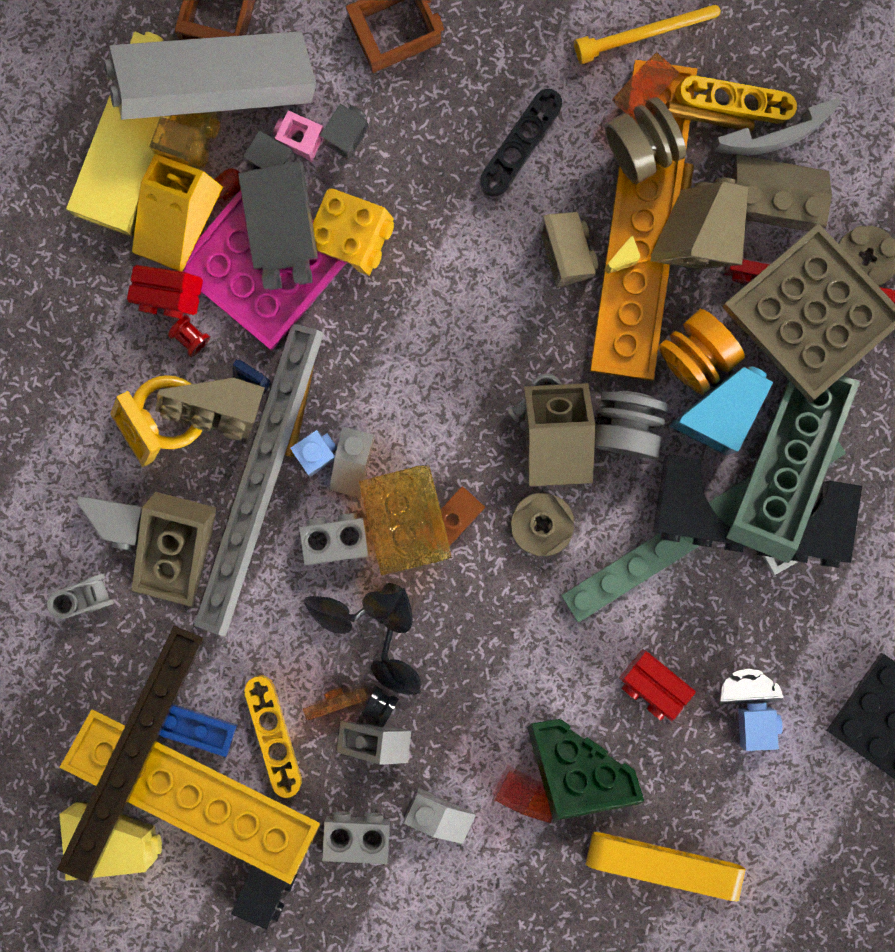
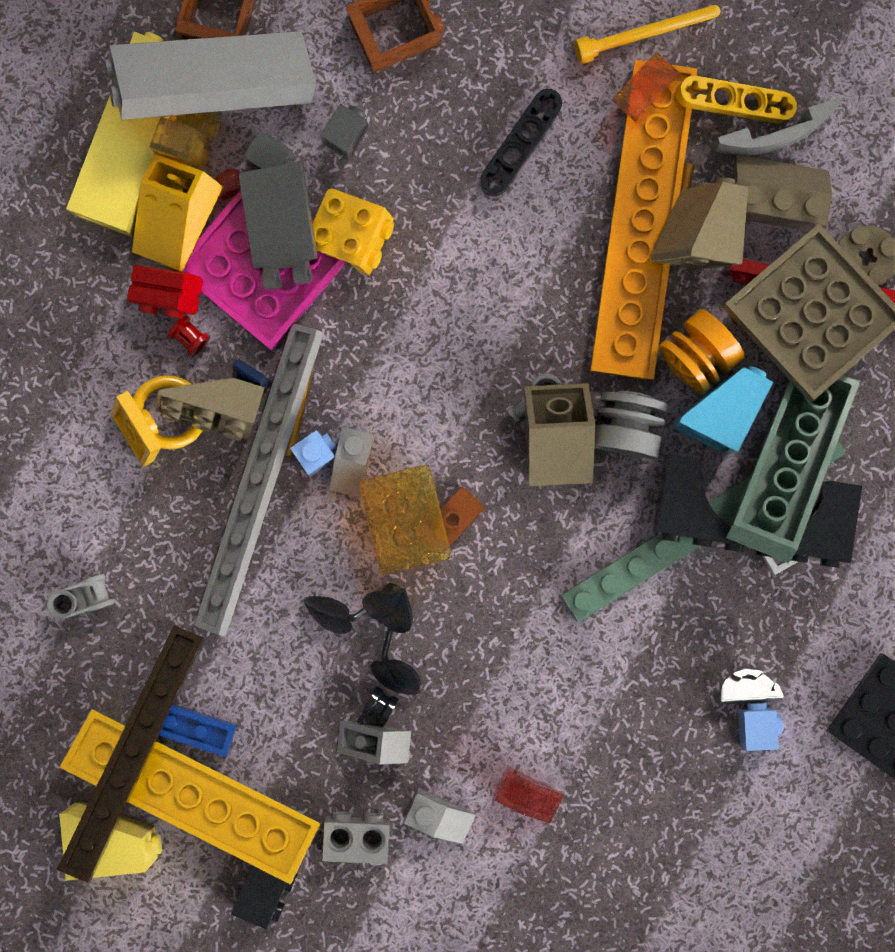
light grey slope [77,496,142,550] -> none
dark tan slope [131,492,216,607] -> none
yellow beam [244,675,302,798] -> none
bright pink brick [273,110,323,162] -> none
light grey brick [299,513,370,565] -> none
clear orange plate [303,685,369,721] -> none
dark tan plate [511,493,574,556] -> none
dark green plate [527,719,644,821] -> none
dark tan slope [539,212,598,289] -> none
yellow beam [585,832,746,901] -> none
dark tan wheel [604,97,686,184] -> none
light yellow slope [605,236,640,274] -> none
red brick [619,649,696,721] -> none
pearl gold bar [665,102,755,132] -> none

